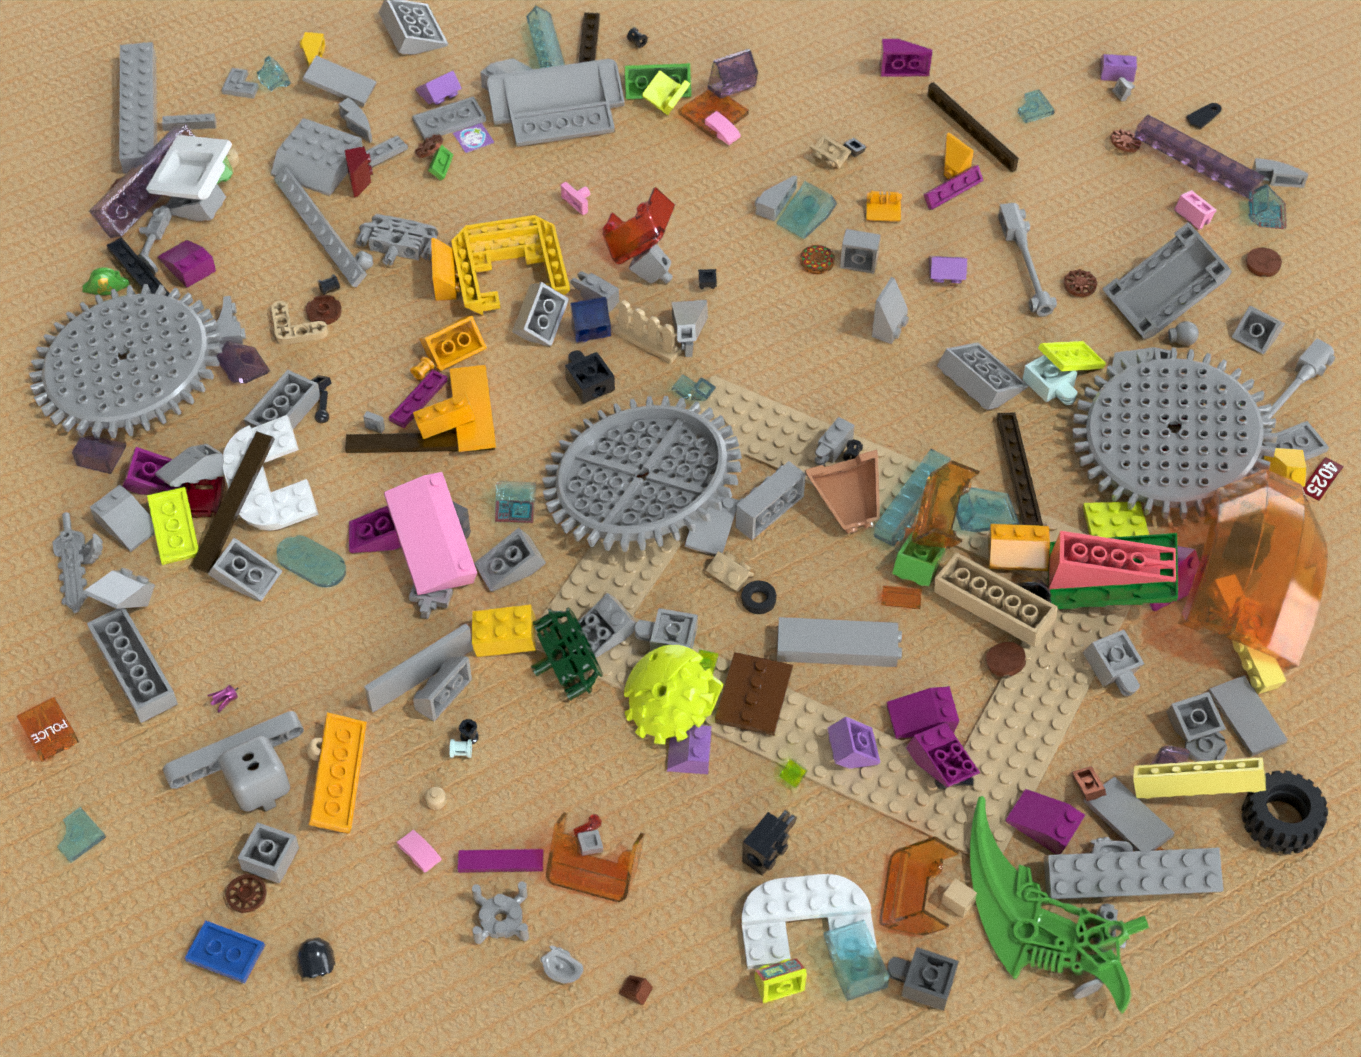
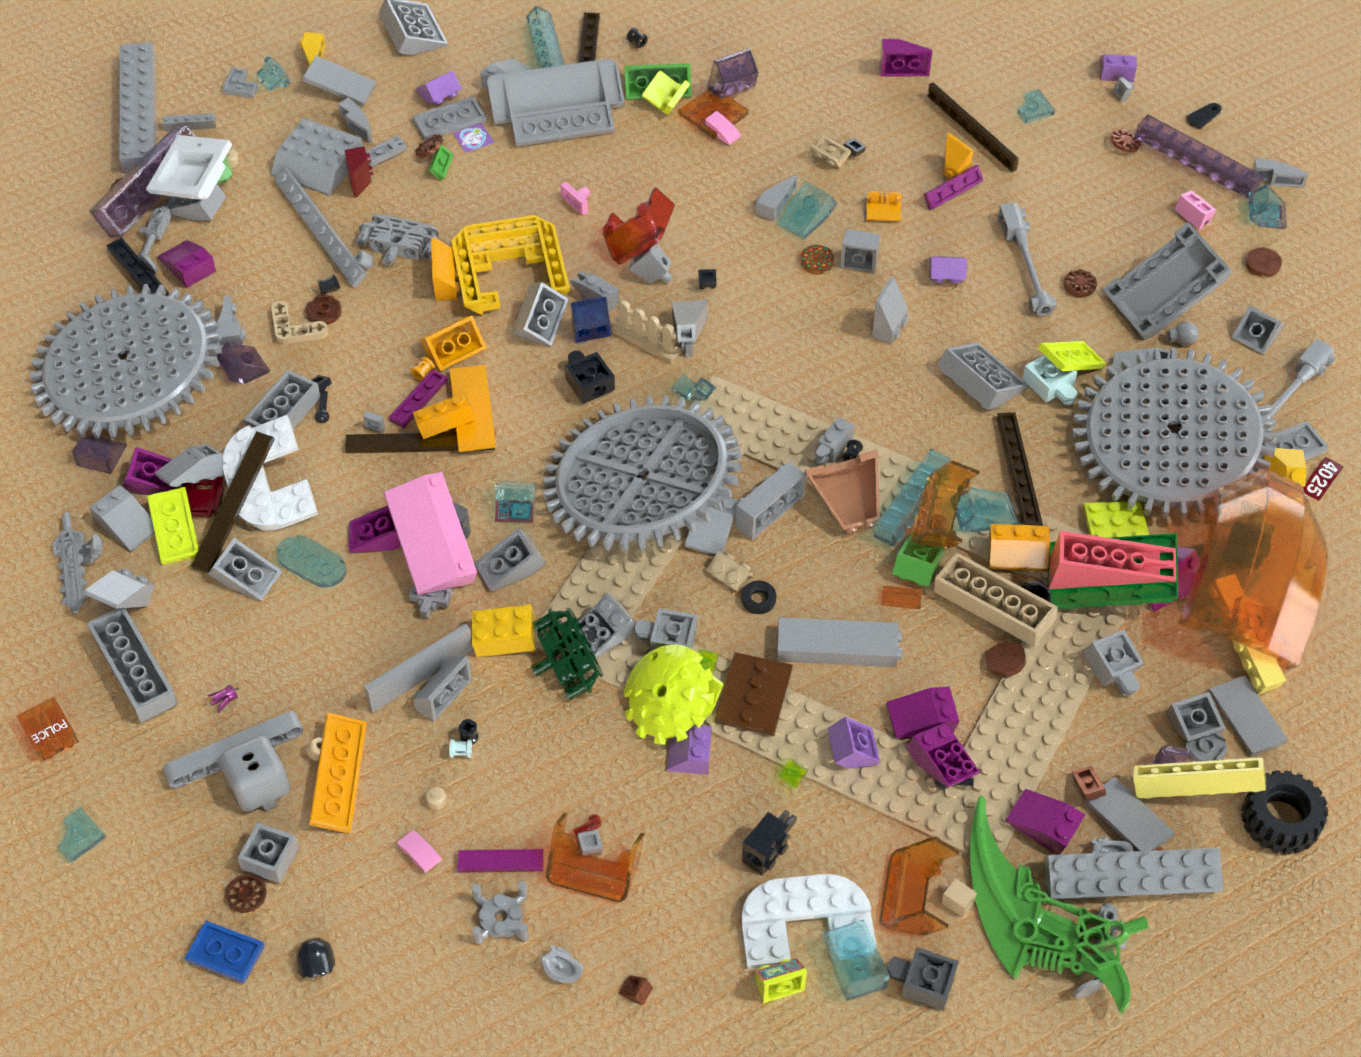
bright green hat [82,268,129,295] -> none

